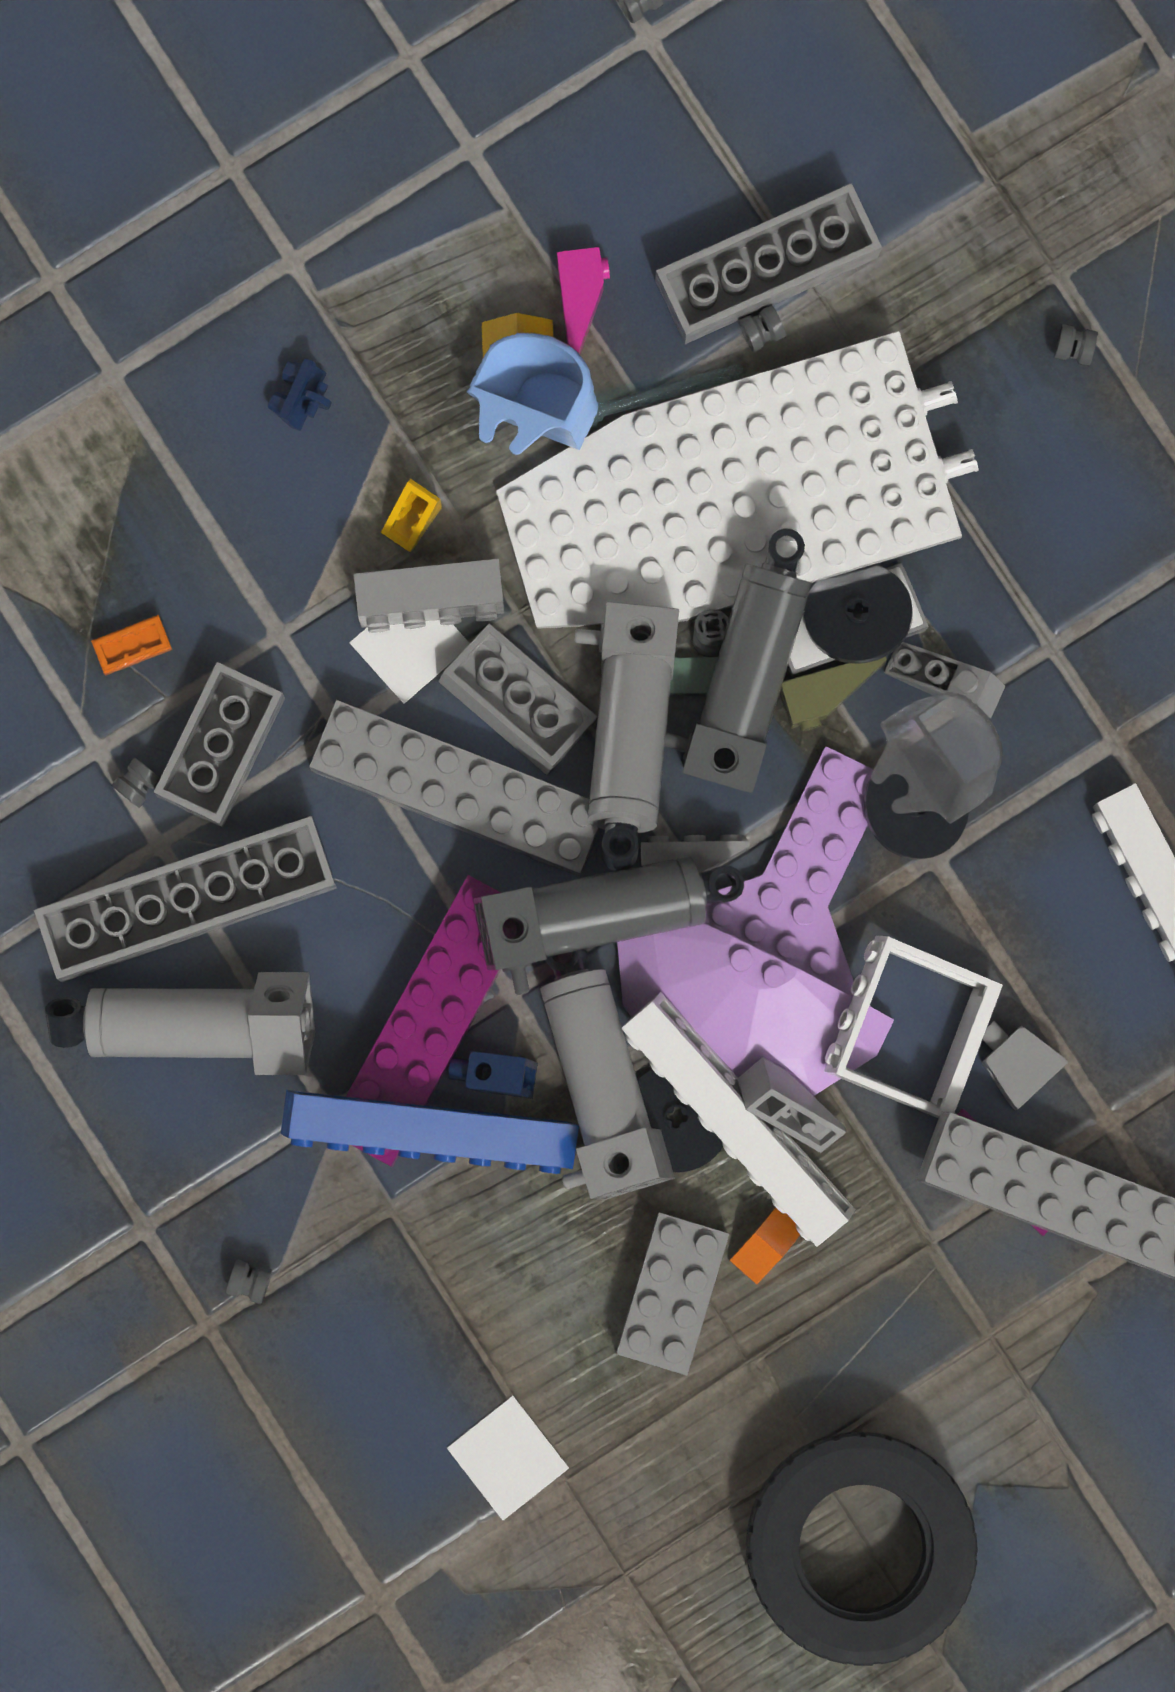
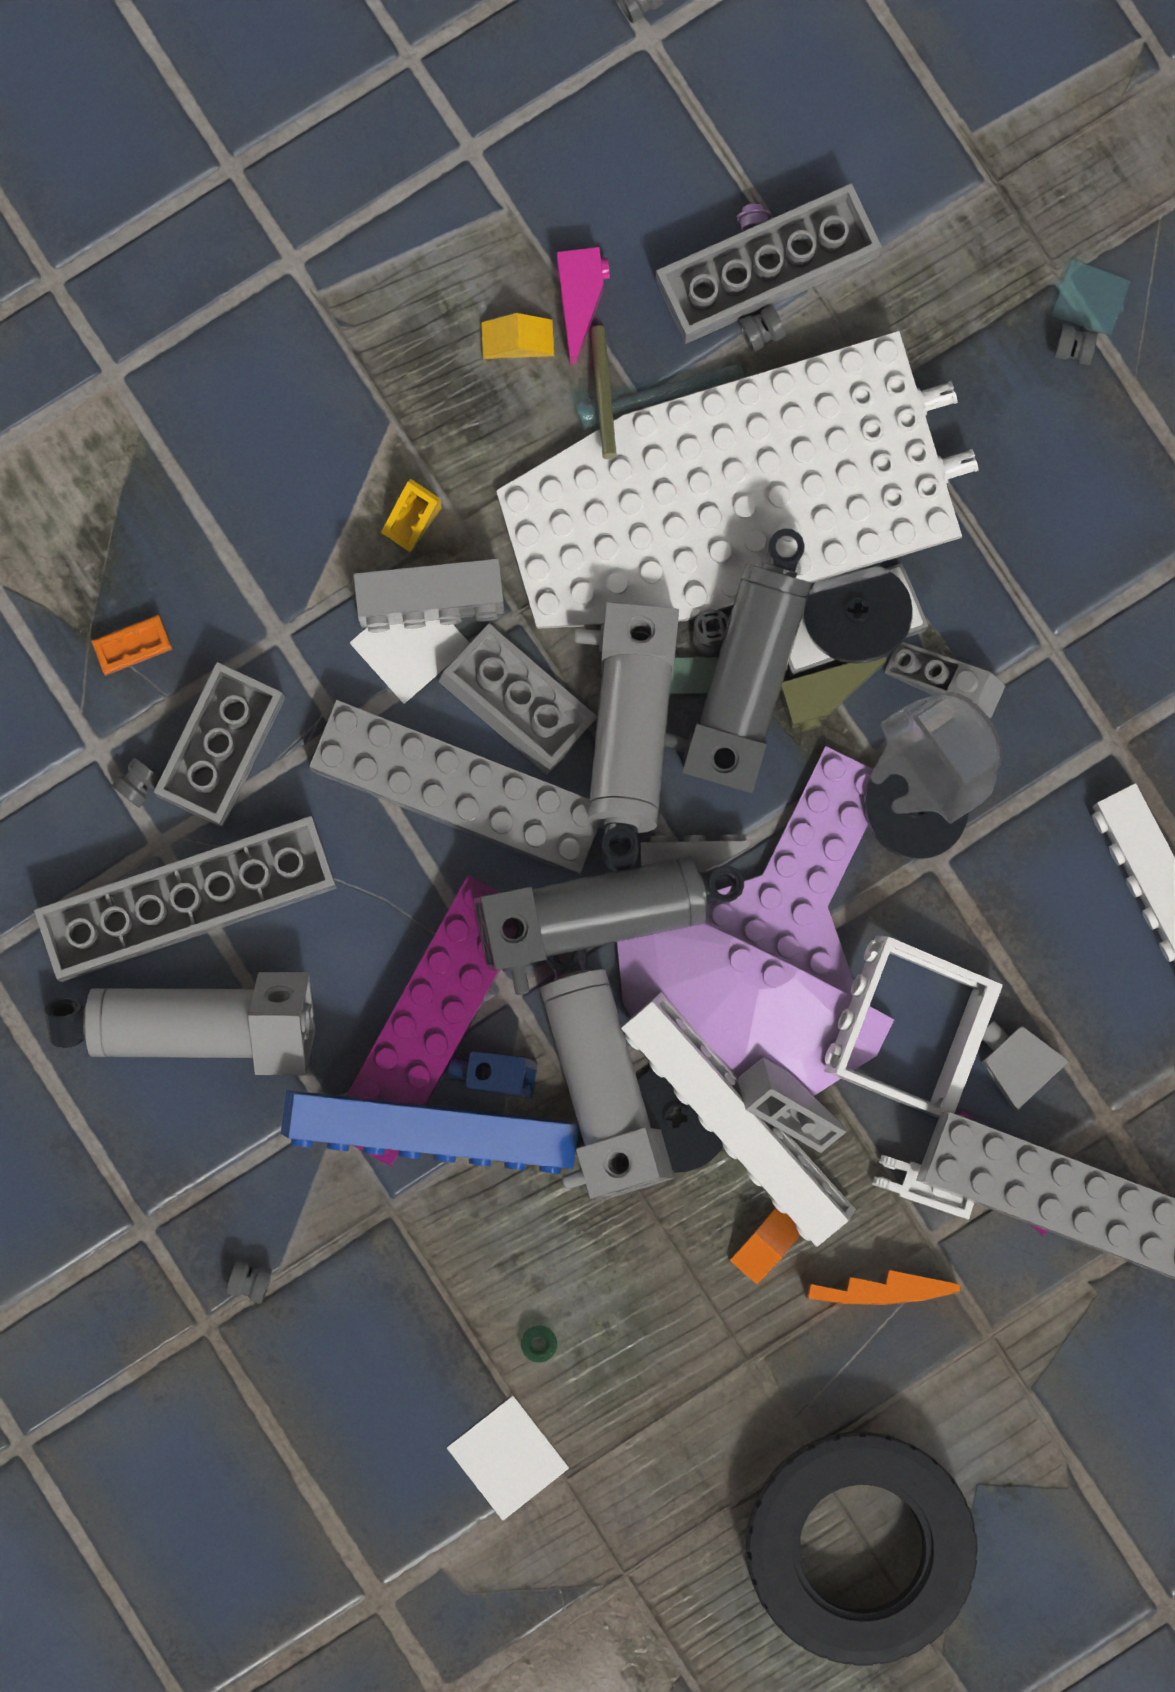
dark blue hips [268,358,332,431] -> none
light blue piece [467,333,598,455] -> none
light grey brick [616,1213,729,1376] -> none
none -> clear green plate [521,1326,557,1362]
none -> olive bar [591,326,617,460]
none -> lavender plate [737,204,772,232]
none -> orange slope [806,1270,961,1305]
none -> white hinge [872,1155,974,1220]
none -> clear light blue piece [1052,259,1131,336]

